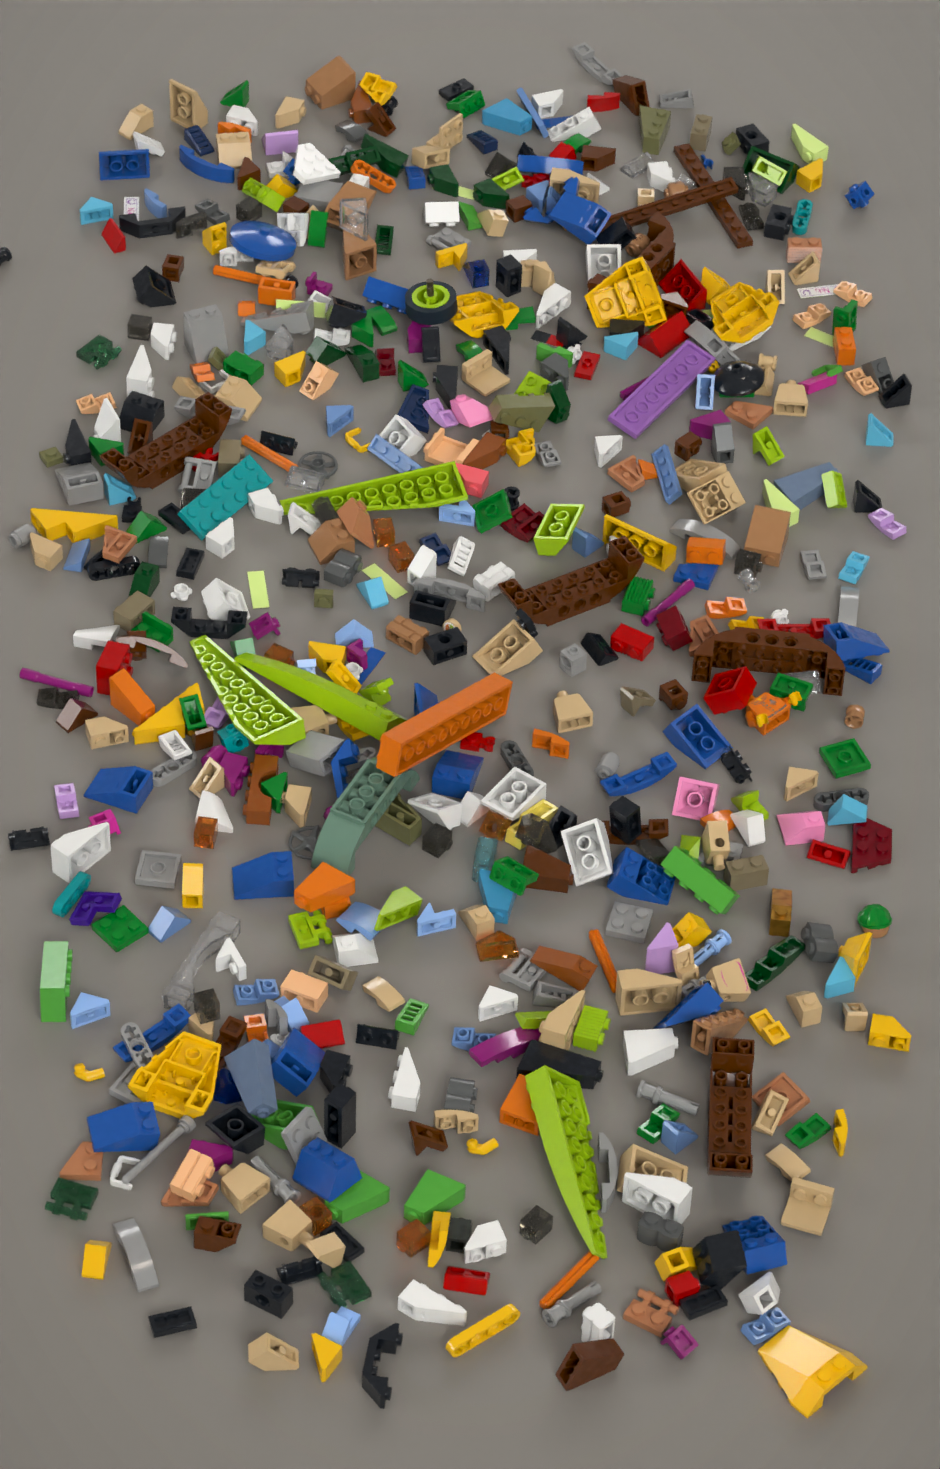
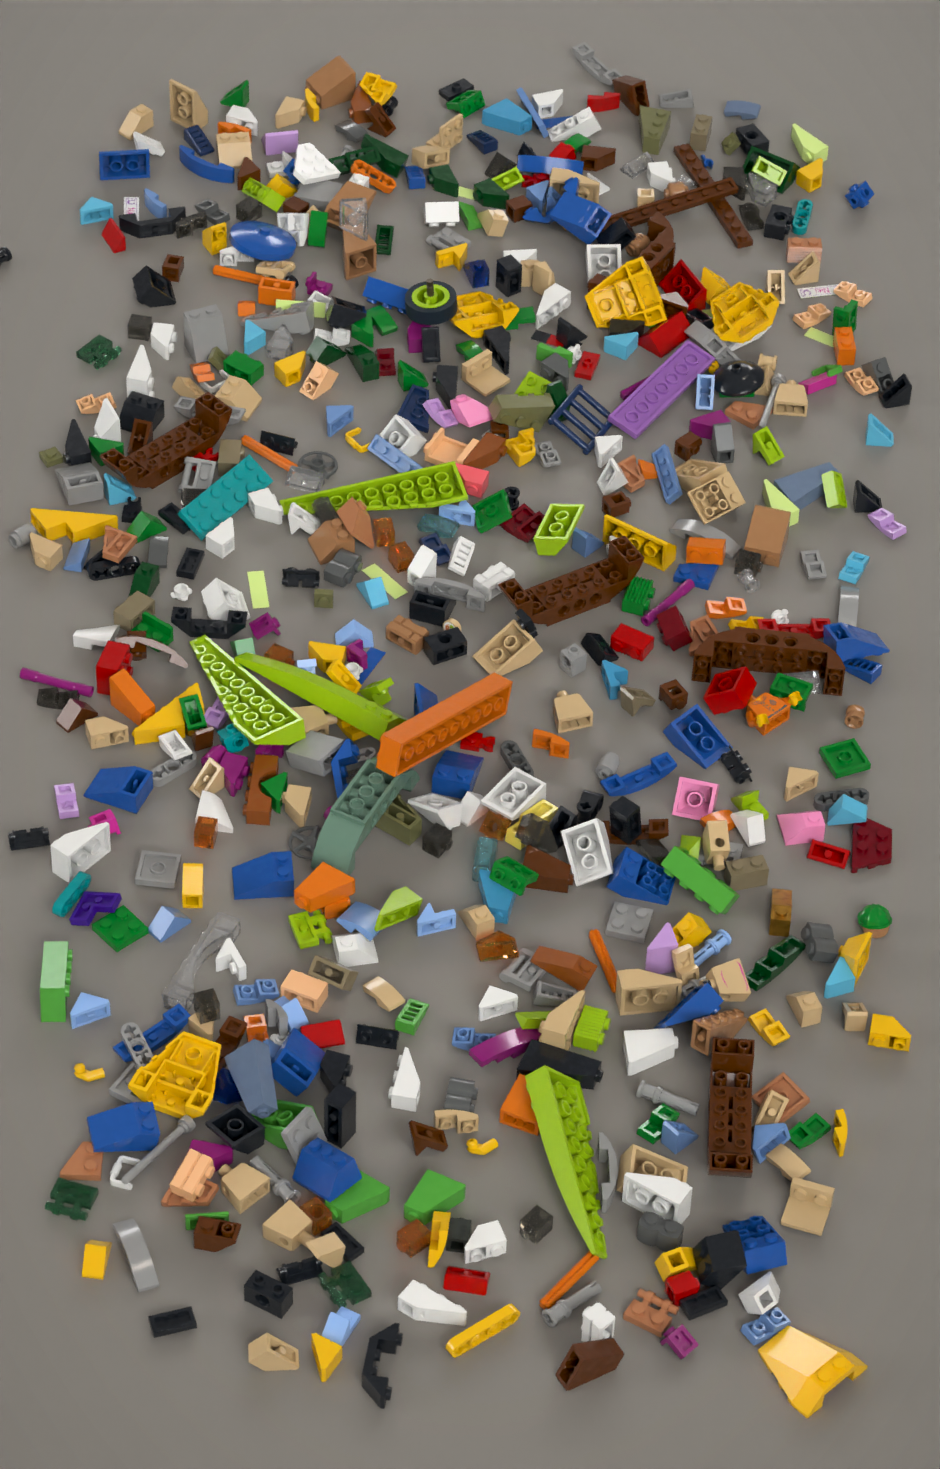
none -> yellow slope [305,88,319,122]
none -> clear light blue slope [417,514,460,538]
none -> dark blue bar [547,384,613,455]
none -> black piece [577,790,604,824]
none -> white slope [597,458,629,496]
none -> dark azure slope [601,660,628,700]
none -> sand blue slope [724,100,761,120]
none -> medium blue slope [752,1123,791,1164]
none -> light grey piece [759,373,786,428]

